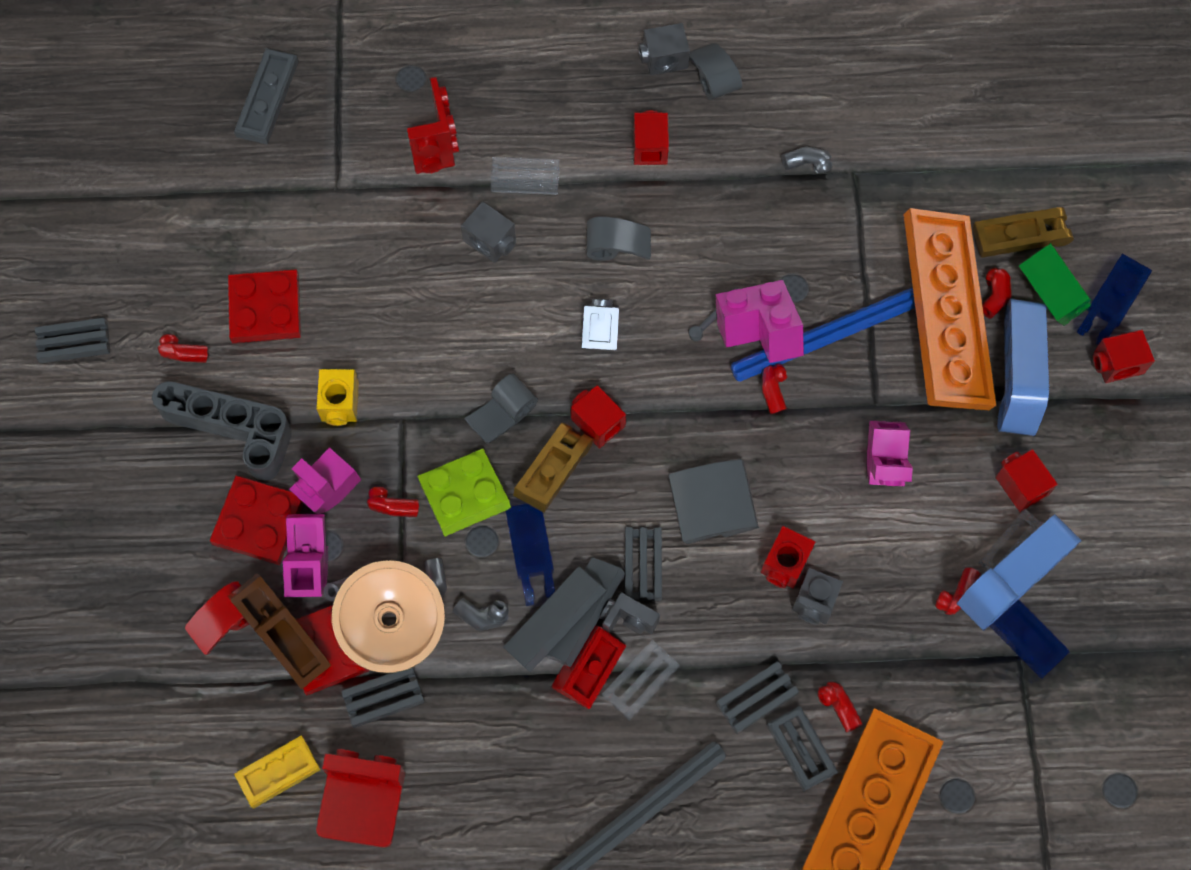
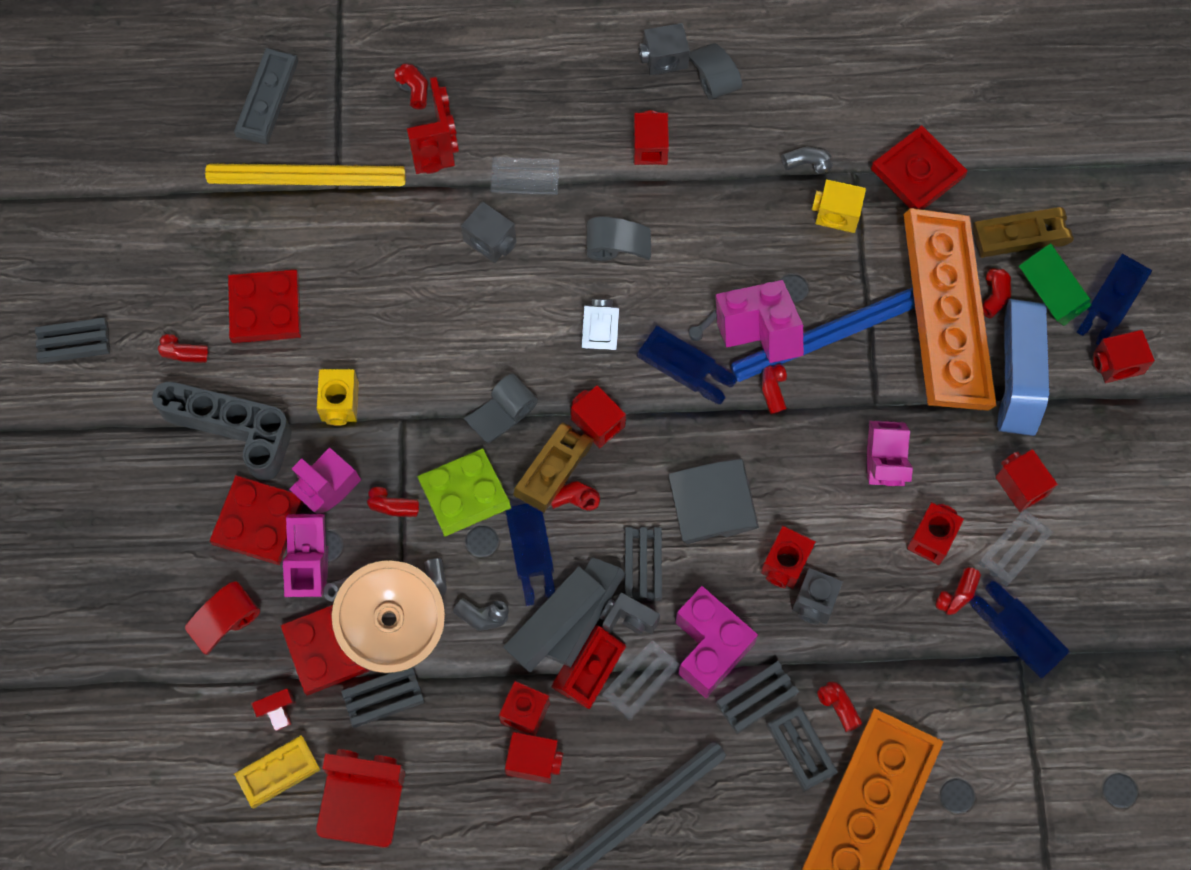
reddish brown slope [227,573,331,689] -> none
medium blue beam [957,514,1082,631] -> none
none -> yellow axle [205,164,406,186]
none -> red tile [251,688,296,731]
none -> red arm [394,63,428,109]
none -> red brick [499,681,550,736]
none -> red brick [505,732,564,784]
none -> red arm [550,481,600,511]
none -> clear blue hinge [637,326,737,405]
none -> dark pink brick [675,586,758,698]
none -> yellow brick [812,179,866,233]
none -> red plate [871,125,968,210]
none -> red brick [907,502,964,565]

